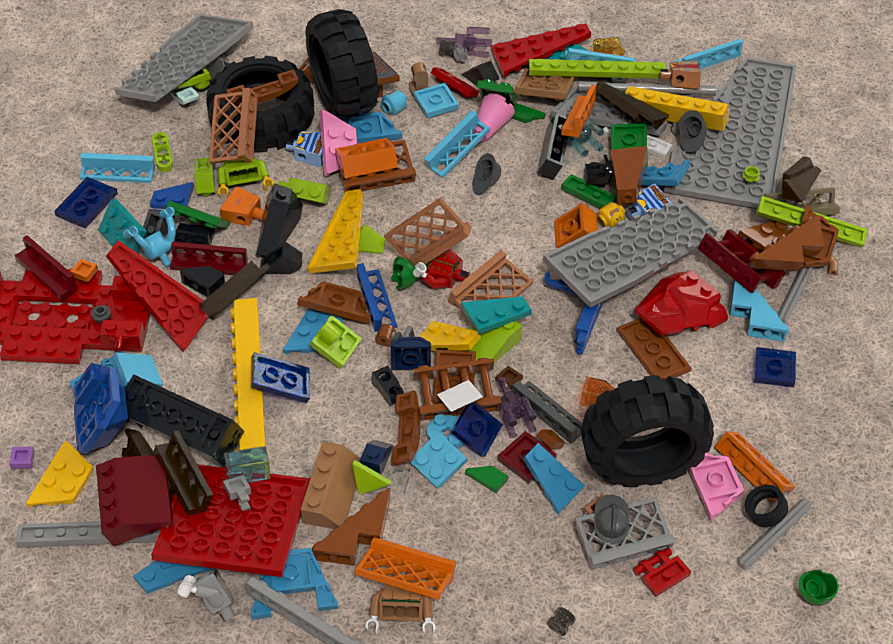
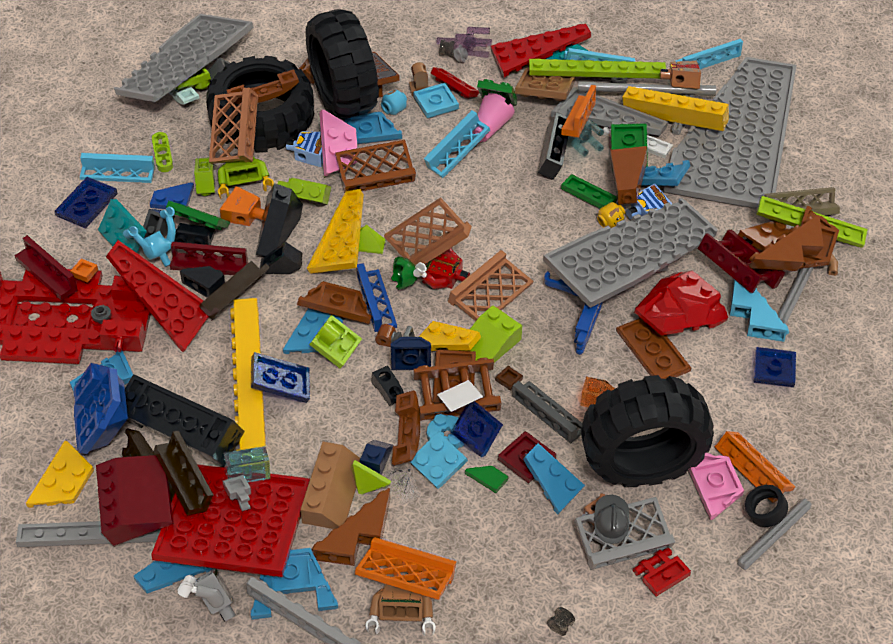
medium lavender plate [9,446,35,469] -> none
medium azure tile [113,352,163,387] -> none
orange slope [335,138,398,179] -> none
teal wing [461,296,532,334] -> none
pearl dark grey slope [462,60,500,86] -> none
dark grey piece [472,153,501,194] -> none
clear purple plant [497,377,537,439] -> none
green tile [512,103,546,123] -> none
dark orange plate [537,429,565,449] -> none
orange slope [554,203,598,248] -> none
black bracket [585,155,613,184] -> none
clear yellow piece [592,37,625,56] -> none
dark brown wedge [596,81,669,130] -> none
dark grey piece [679,110,707,152] -> none
lime plate [742,166,760,183] -> none
dark brown wedge [782,156,821,202] -> none
green hair [799,569,839,606] -> none

